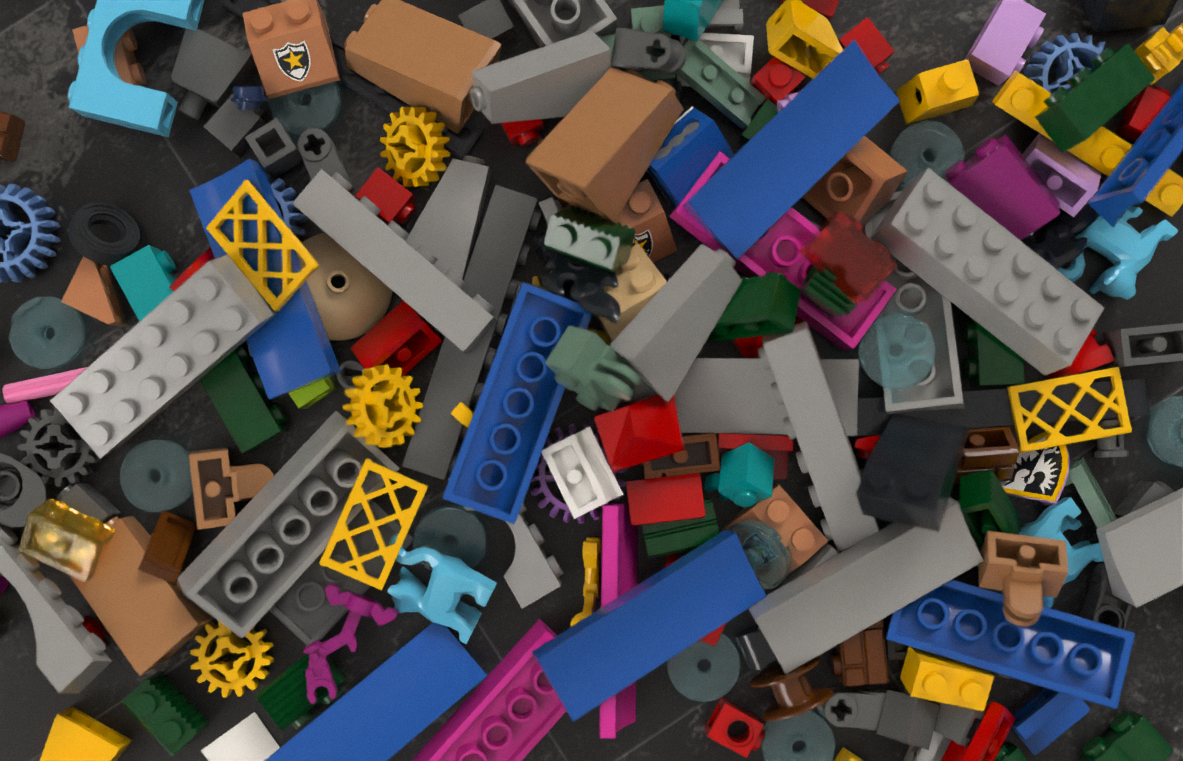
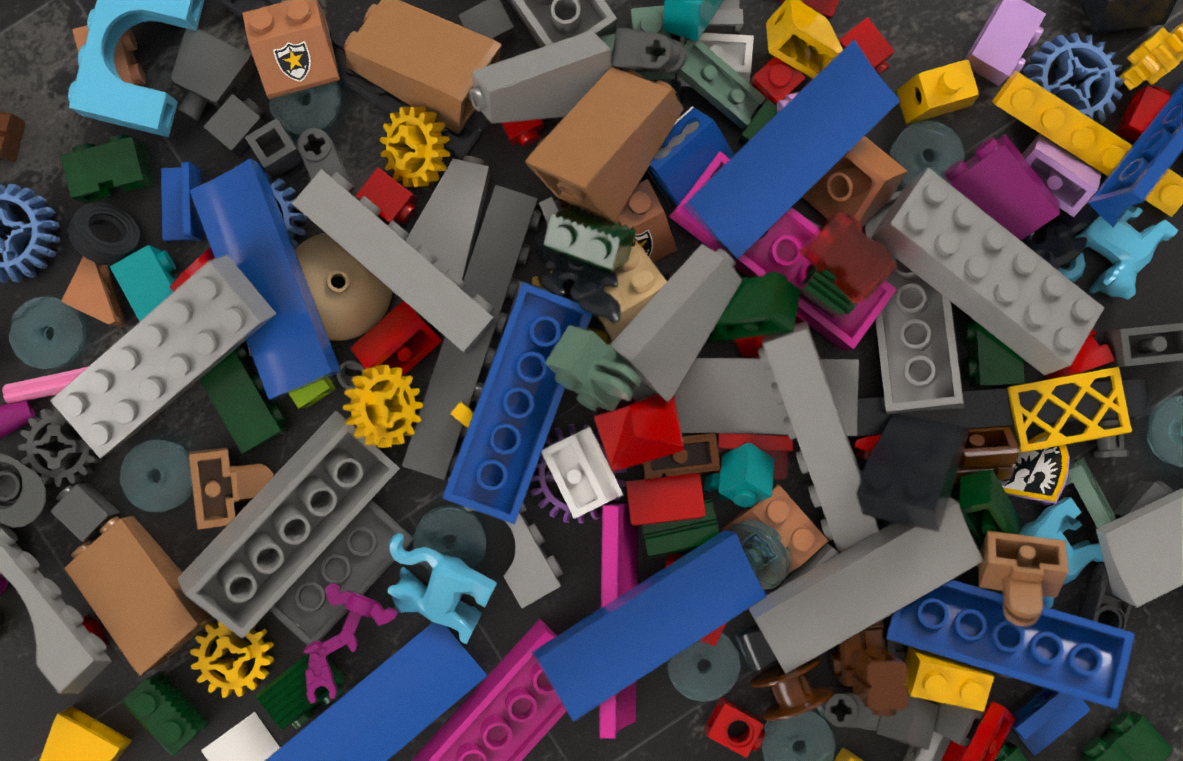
clear yellow bracket [18,499,115,583] -> none
reddish brown tile [138,510,197,584] -> none
yellow window [206,180,319,311] -> none
dark blue plate [230,86,268,110] -> none
yellow window [319,458,428,590] -> none
yellow piece [571,537,602,627] -> none
clear light blue plate [859,314,936,390] -> none
dark green brick [1035,43,1155,153] -> none
none -> dark green brick [61,135,155,204]
none -> blue panel [161,162,203,242]
none -> reddish brown brick [851,649,908,716]

